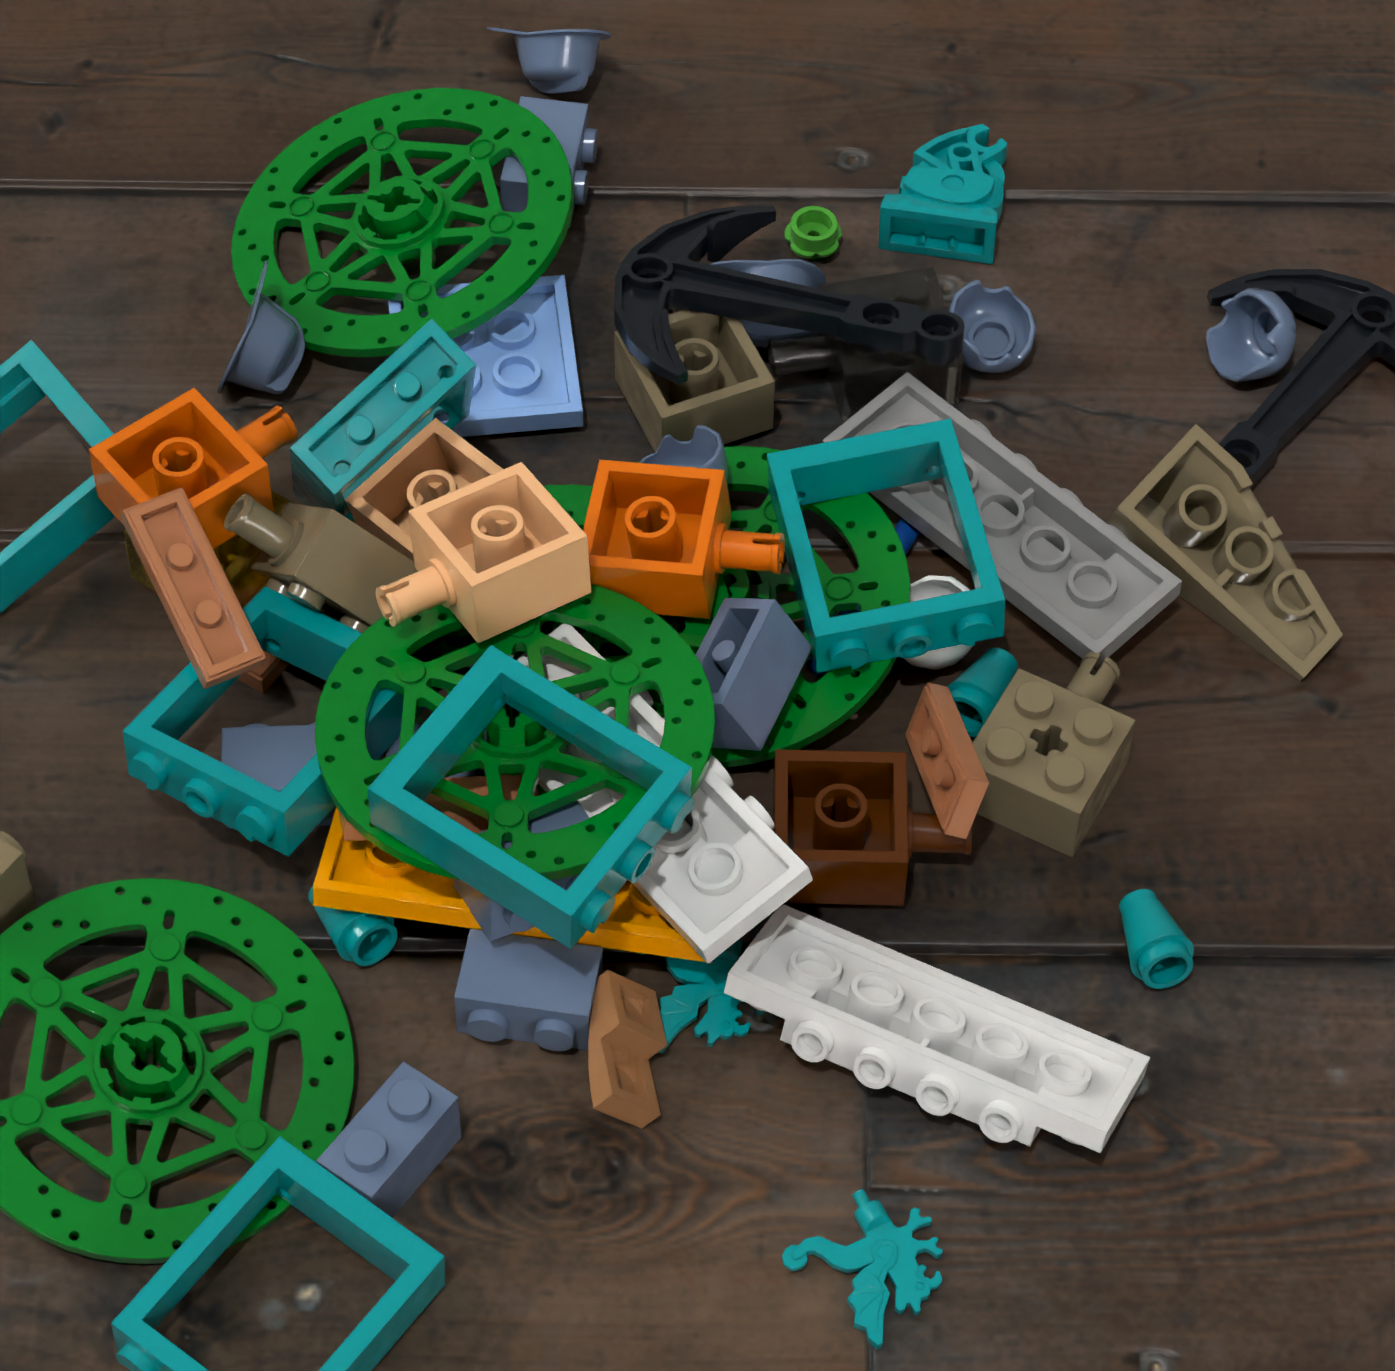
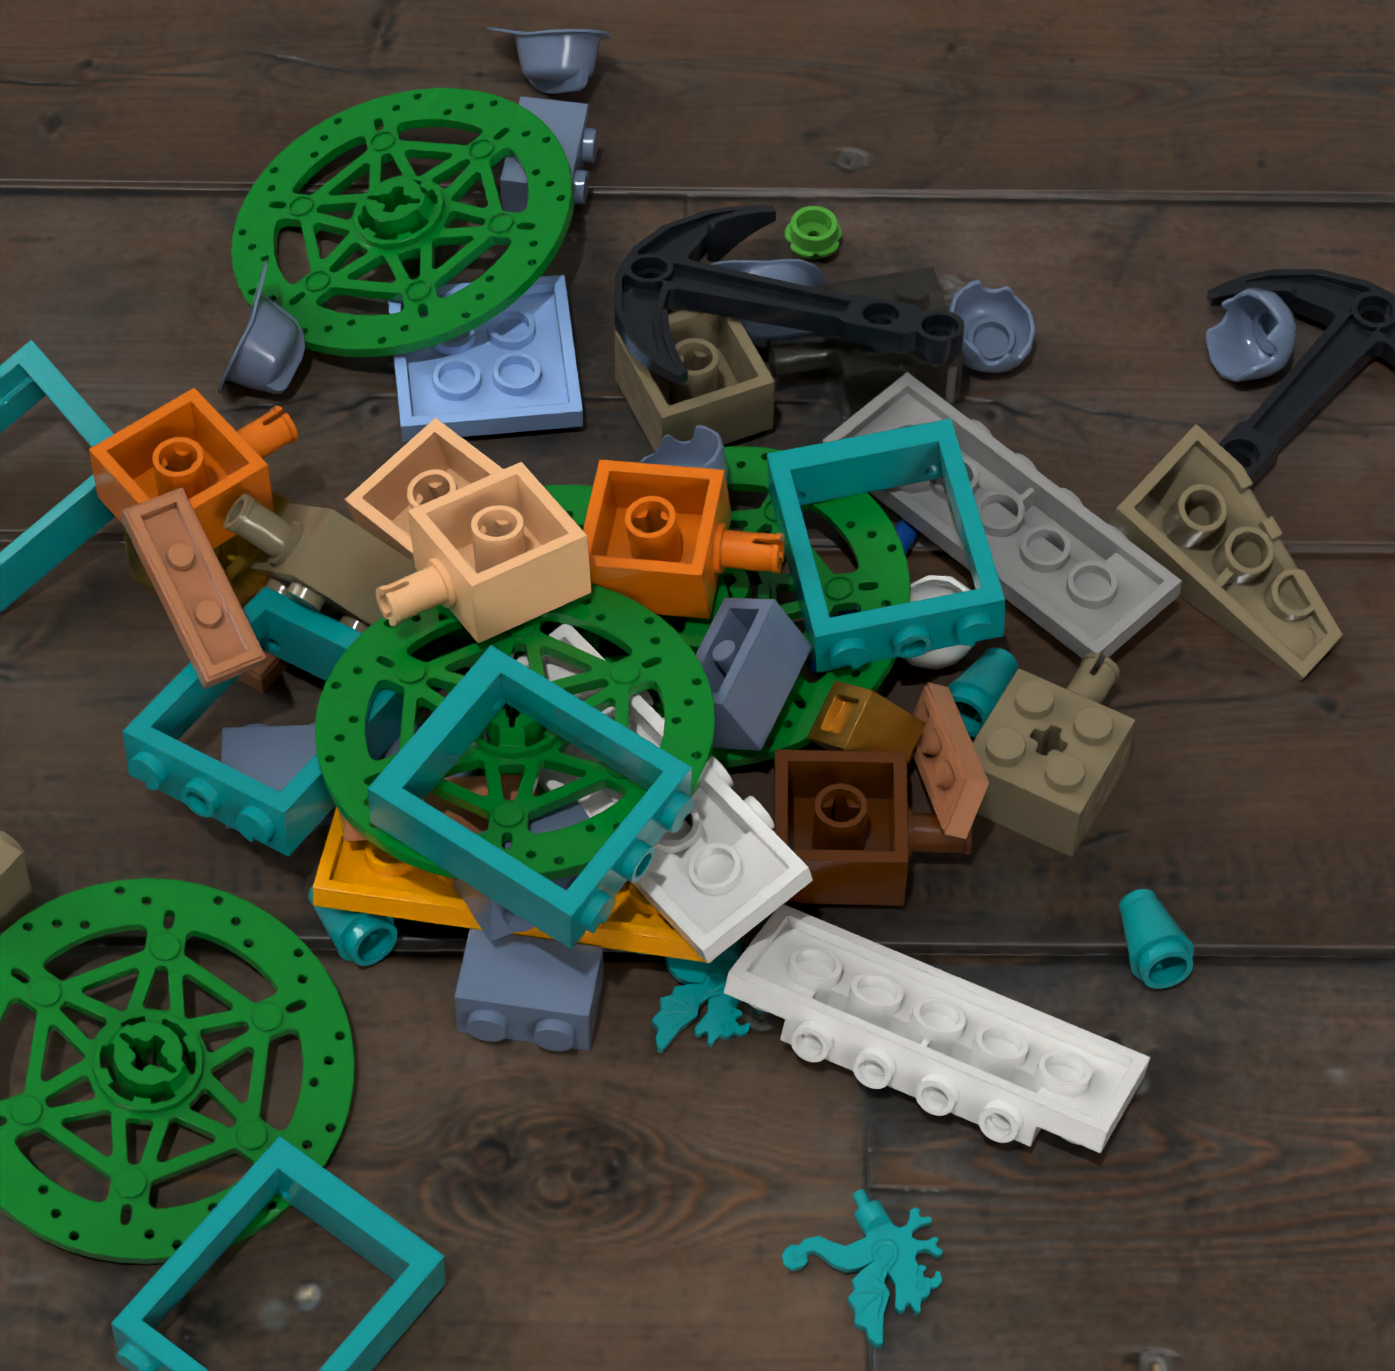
teal window [290,318,476,521] -> none
sand blue brick [316,1061,461,1218] -> none
medium nougat slope [588,970,667,1129] -> none
teal piece [878,124,1008,264] -> none
none -> pearl gold brick [807,681,926,764]

